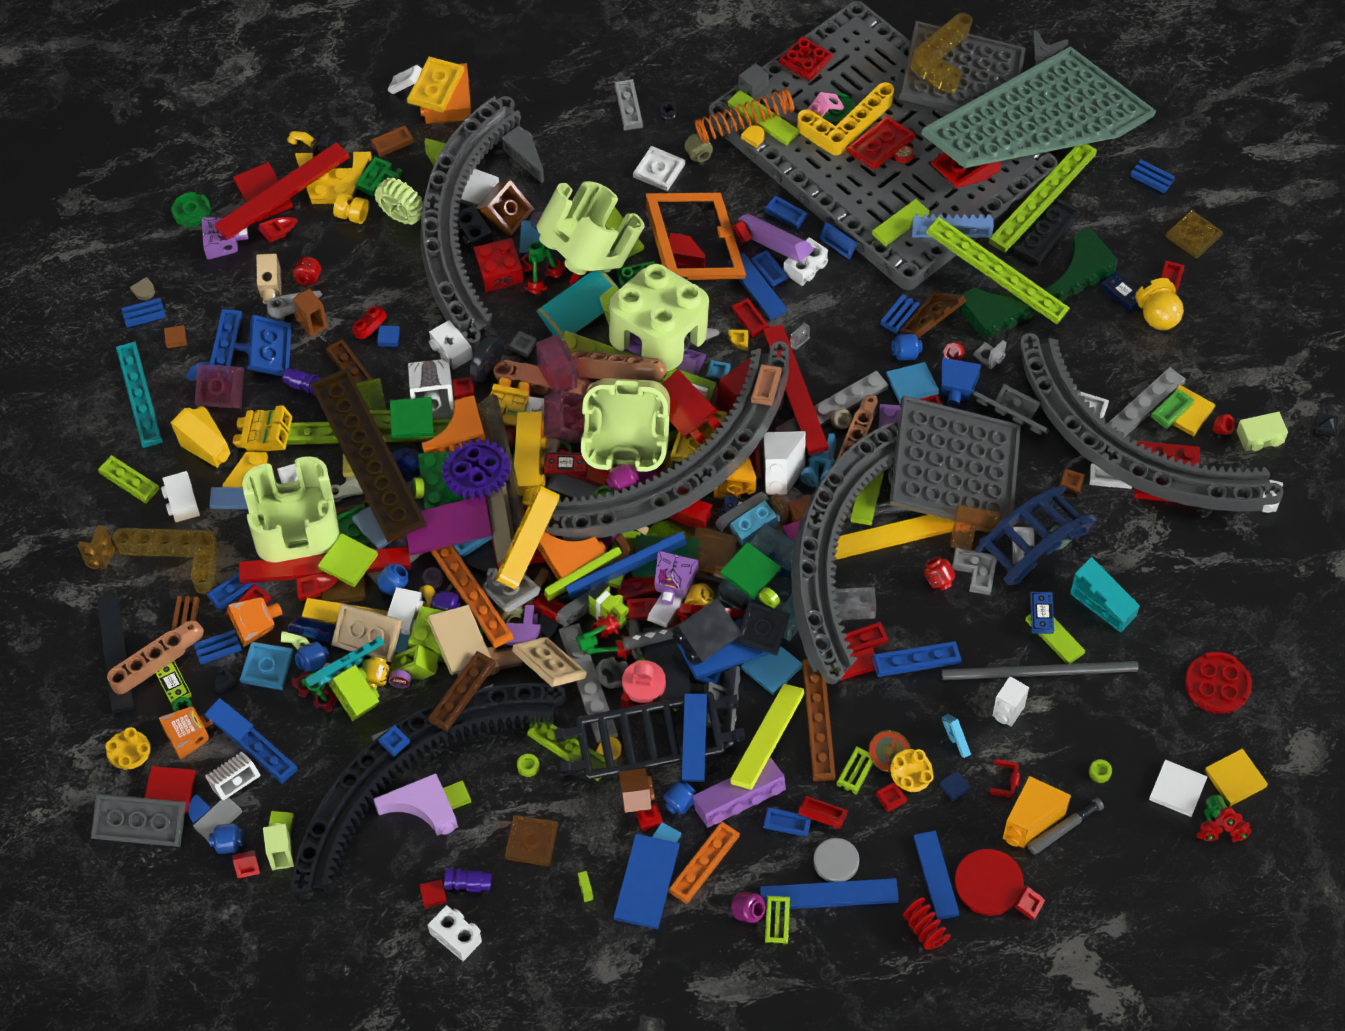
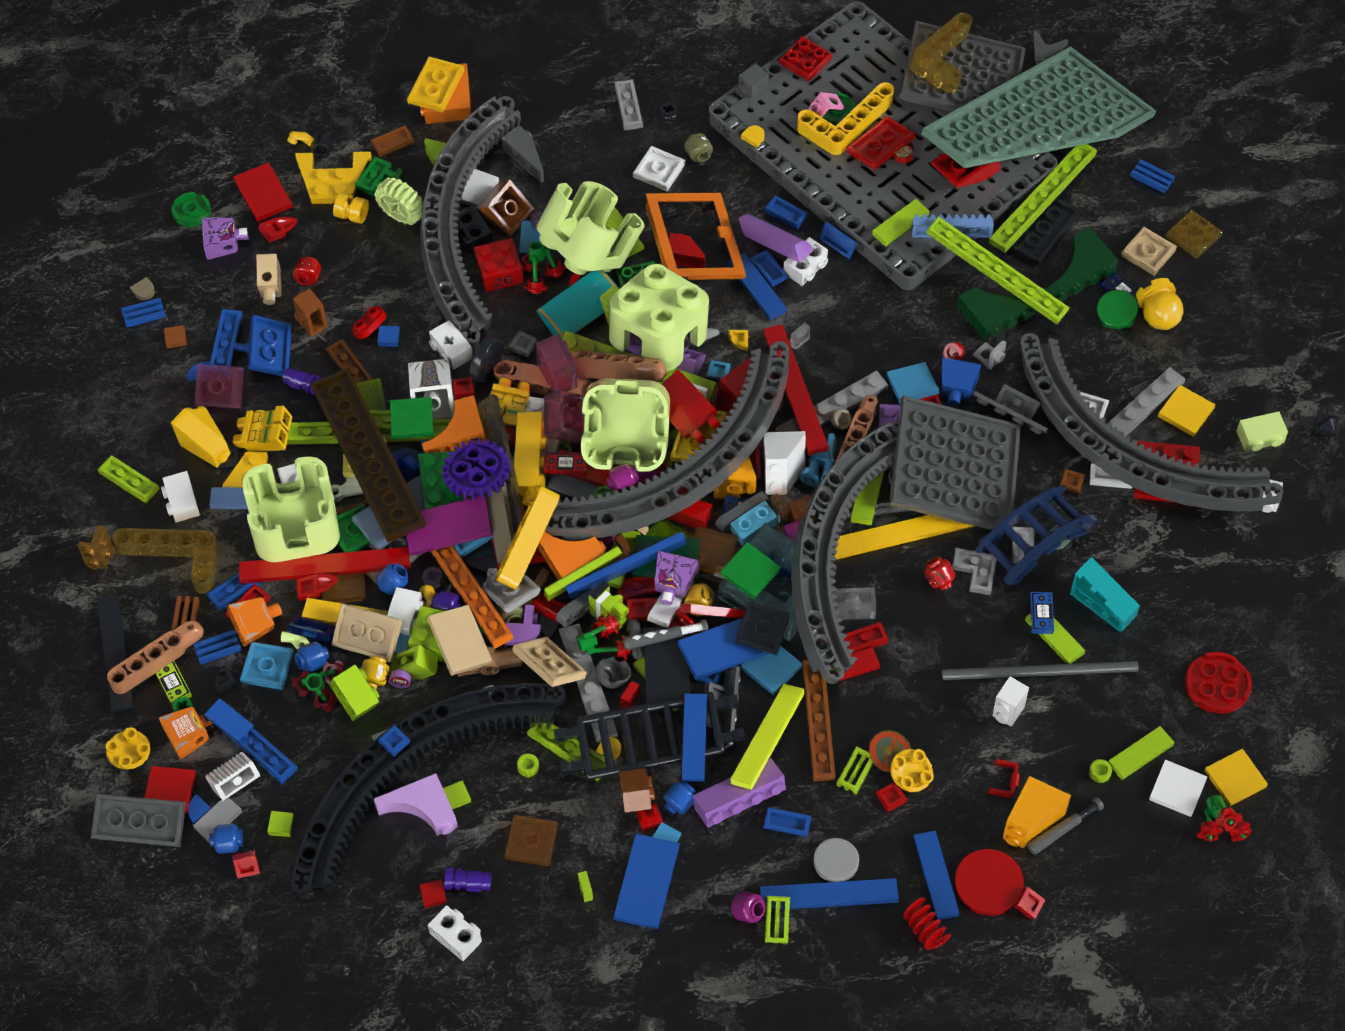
teal tile [116,342,163,448] -> none
red tile [214,143,349,240] -> none
yellowish green piece [263,823,295,870] -> none
light grey piece [267,291,322,322] -> none
teal wing [305,636,385,687] -> none
lime tile [318,534,378,587] -> none
white tile [388,65,422,94] -> none
lime tile [412,478,424,499] -> none
reddish brown tile [428,651,496,732] -> none
coral tile [622,661,666,703] -> none
orange tile [668,822,740,904] -> none
black panel [671,598,742,665] -> none
orange piece [695,88,794,143] -> none
lime tile [728,90,799,146] -> none
red tile [731,221,752,243] -> none
red tile [731,298,769,338] -> none
nougat tile [751,364,782,406] -> none
lime tile [759,587,780,608] -> none
red tile [798,796,848,829] -> none
blue tile [872,641,961,677] -> none
blue tile [880,294,920,334] -> none
blue head [891,334,922,361] -> none
reddish brown wing [900,291,966,338] -> none
dark blue tile [939,771,971,802] -> none
medium azure tile [942,714,971,758] -> none
clear orange tile [949,504,1000,550] -> none
bright green tile [1151,389,1194,429] -> none
red tile [1160,260,1185,294] -> none
red tile [1213,414,1235,435] -> none
none -> green tile [1097,290,1138,329]
none -> lime tile [1108,726,1174,780]
none -> tan tile [1121,227,1177,275]

